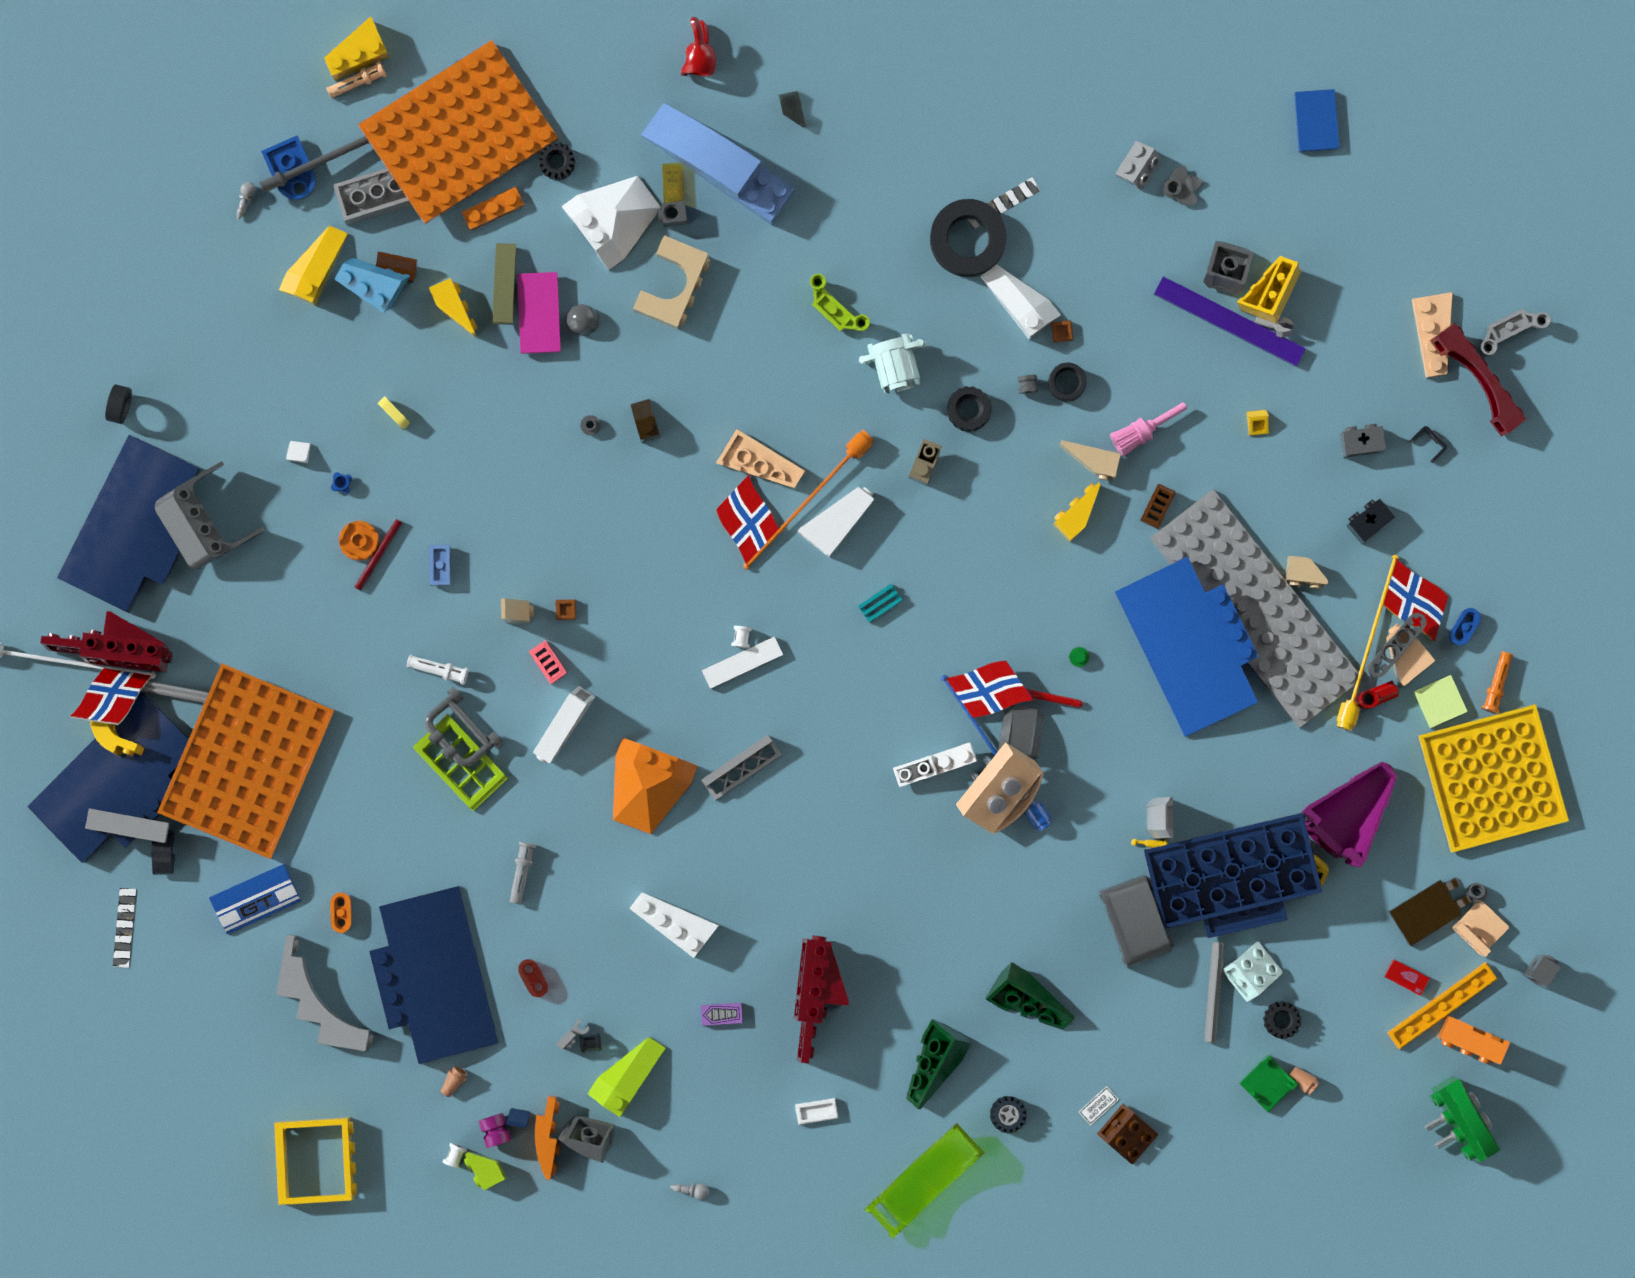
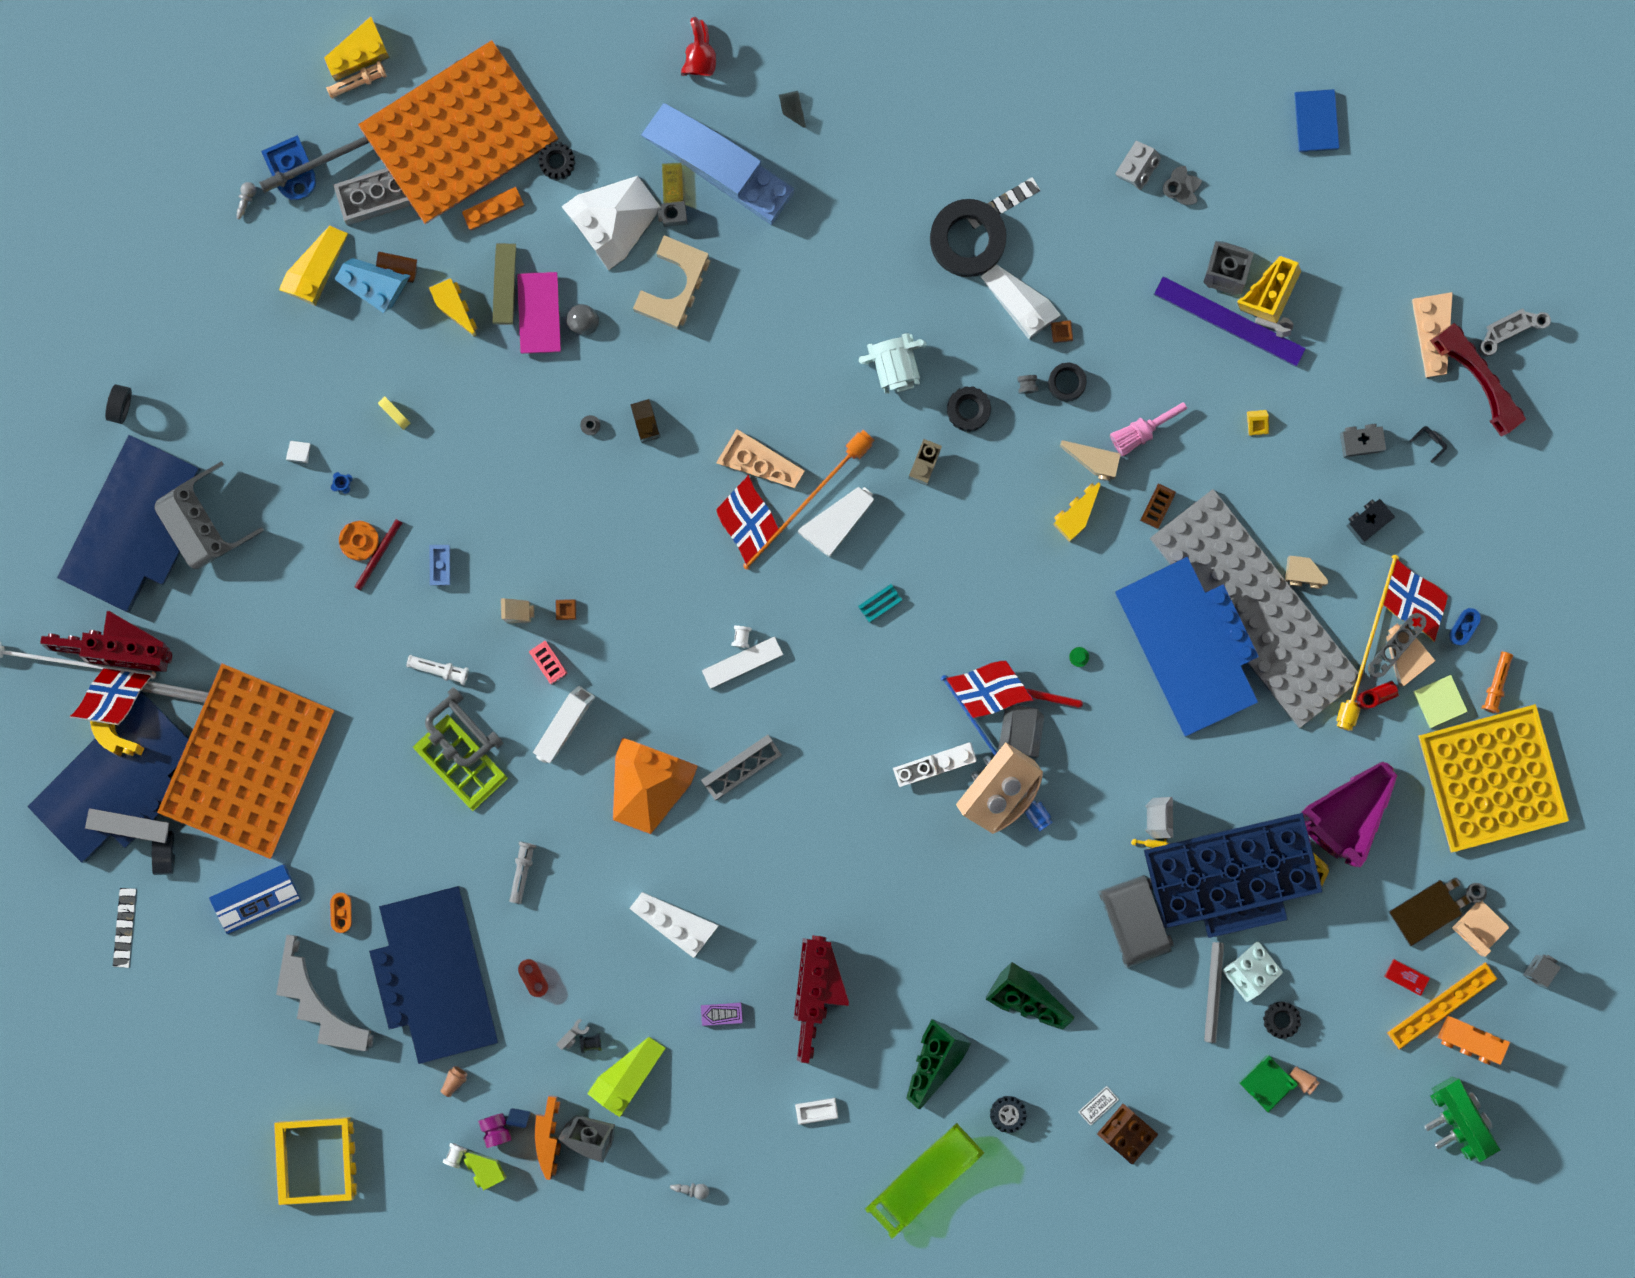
lime plate [810,273,870,332] -> none

